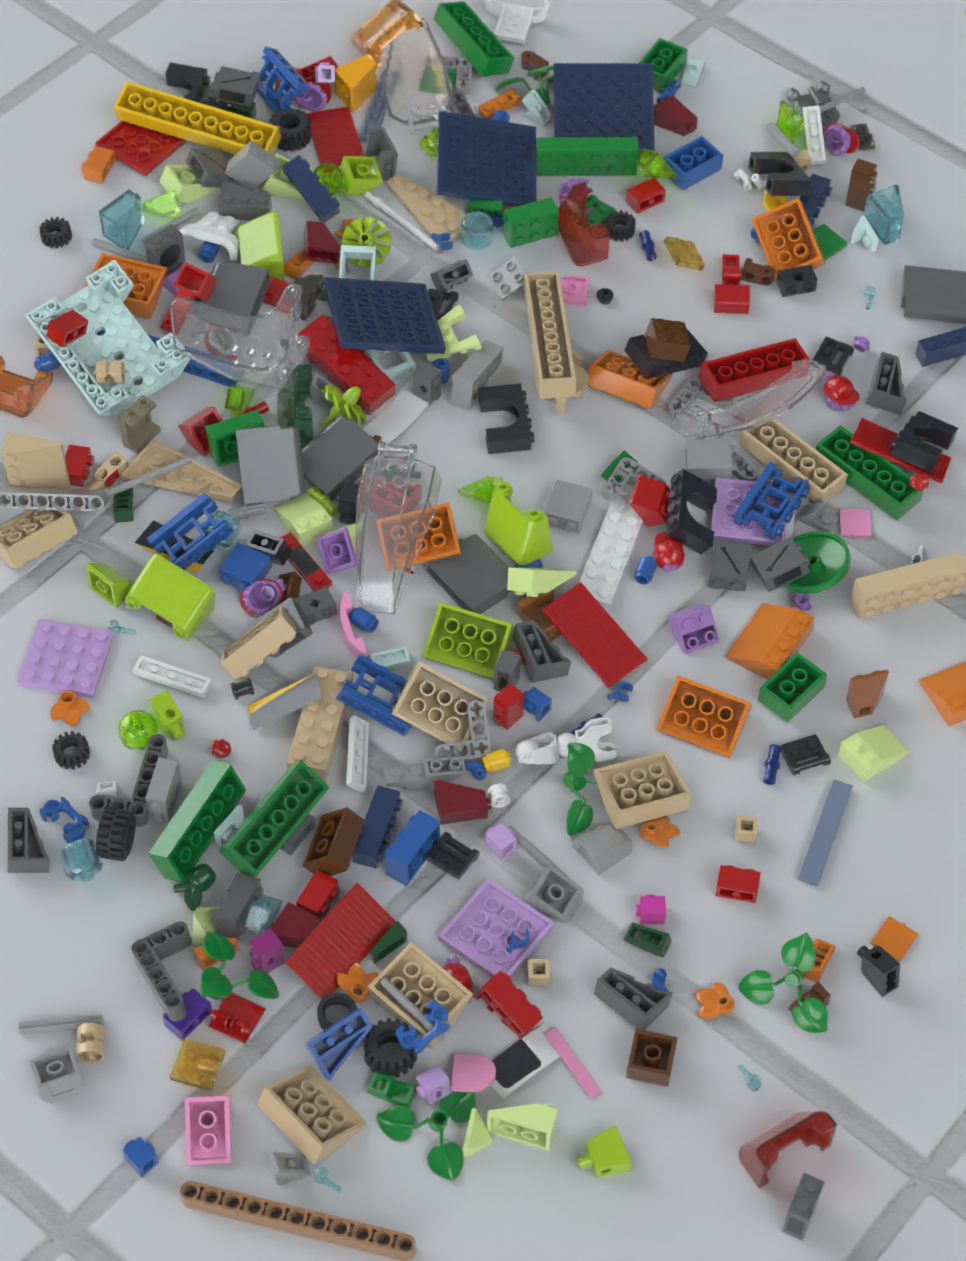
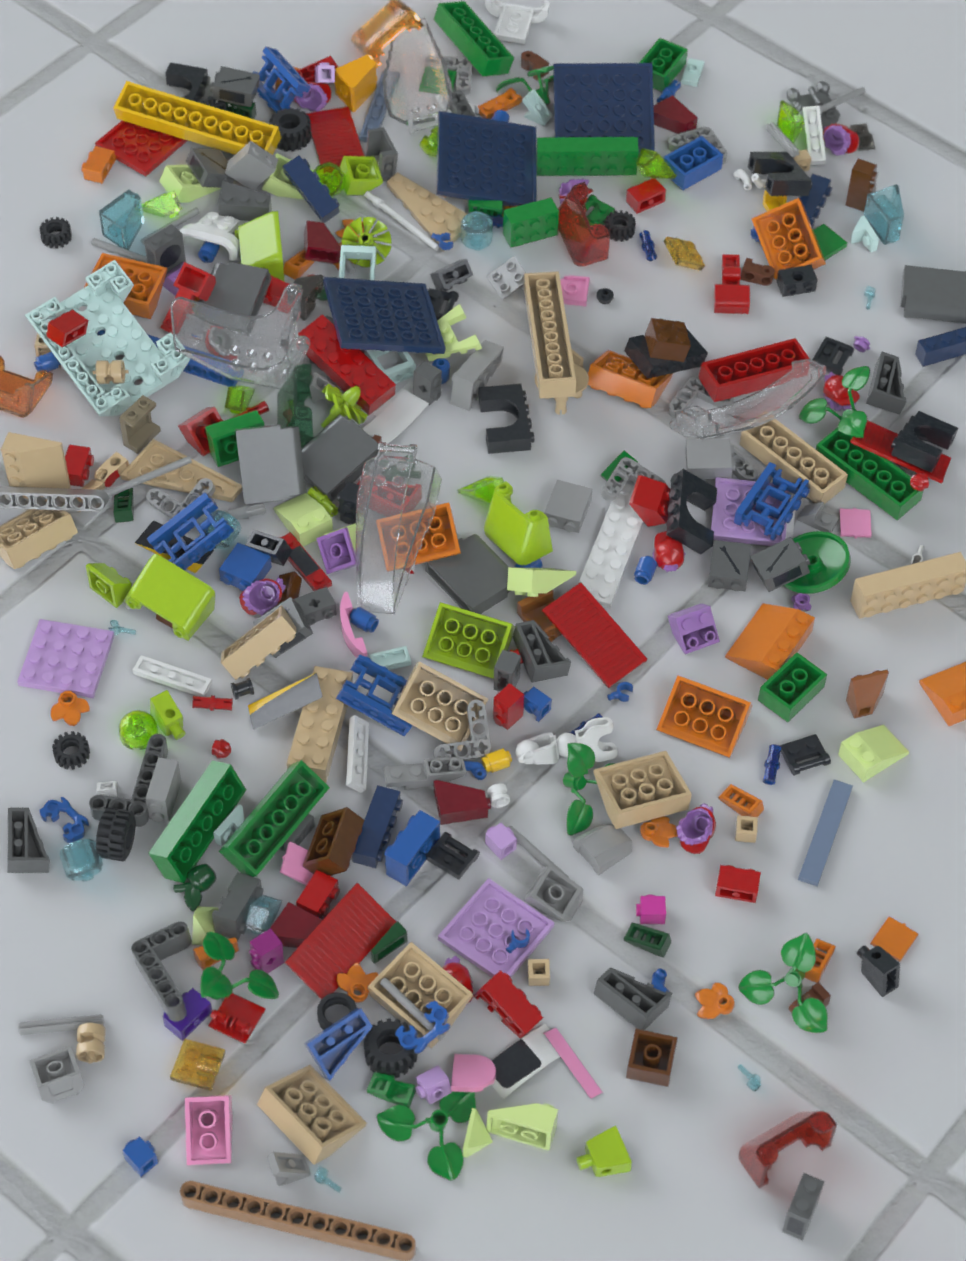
none -> light grey beam [146,478,215,519]
none -> red pin [192,695,233,711]
none -> bright pink piece [280,842,314,885]
none -> light grey beam [668,127,728,165]
none -> medium lavender hair [676,803,716,854]
none -> orange slope [719,784,764,817]
none -> green plant [799,366,870,438]

